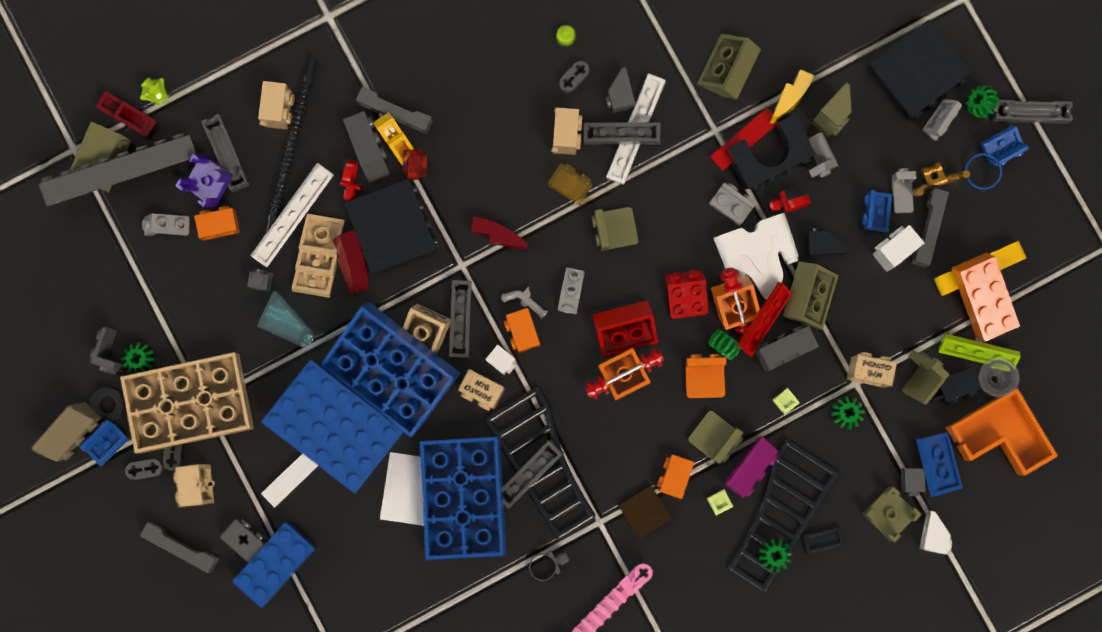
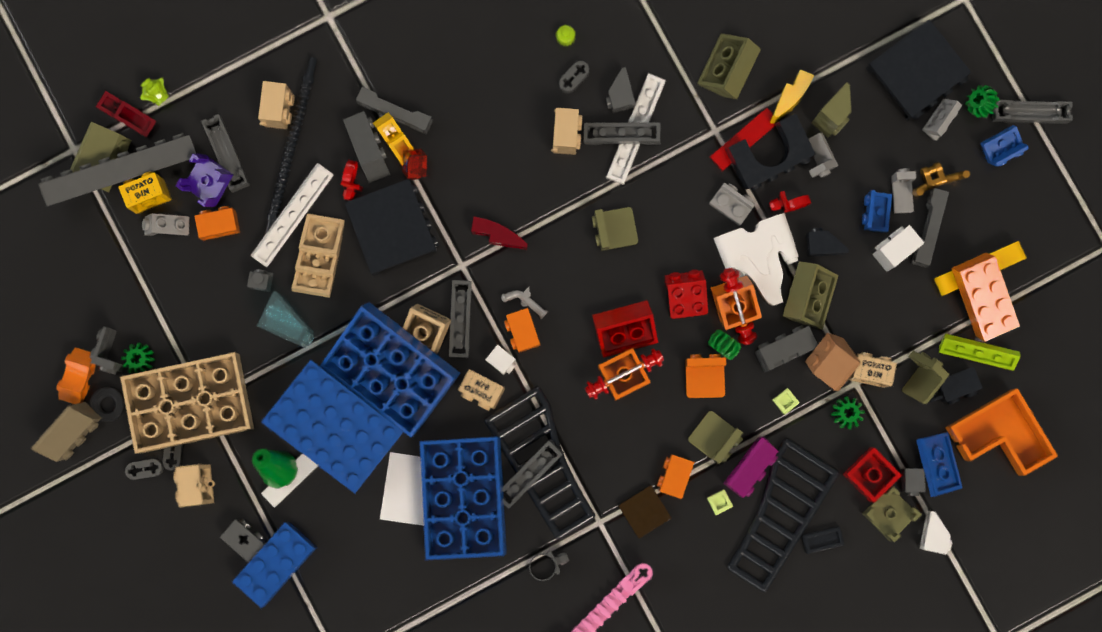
blue bracket [80,420,129,466] -> none
dark grey piece [140,522,219,573] -> none
dark red slope [332,230,369,295] -> none
clear yellow brick [548,164,593,206] -> none
light grey bracket [558,268,585,314] -> none
red tile [737,282,792,357] -> none
green gear [758,539,792,572] -> none
blue piece [965,153,1002,190] -> none
clear piece [979,358,1019,397] -> none
none -> orange brick [56,347,96,404]
none -> yellow brick [119,172,172,214]
none -> green cone [252,449,298,489]
none -> medium nougat slope [805,333,861,391]
none -> red brick [843,447,902,503]

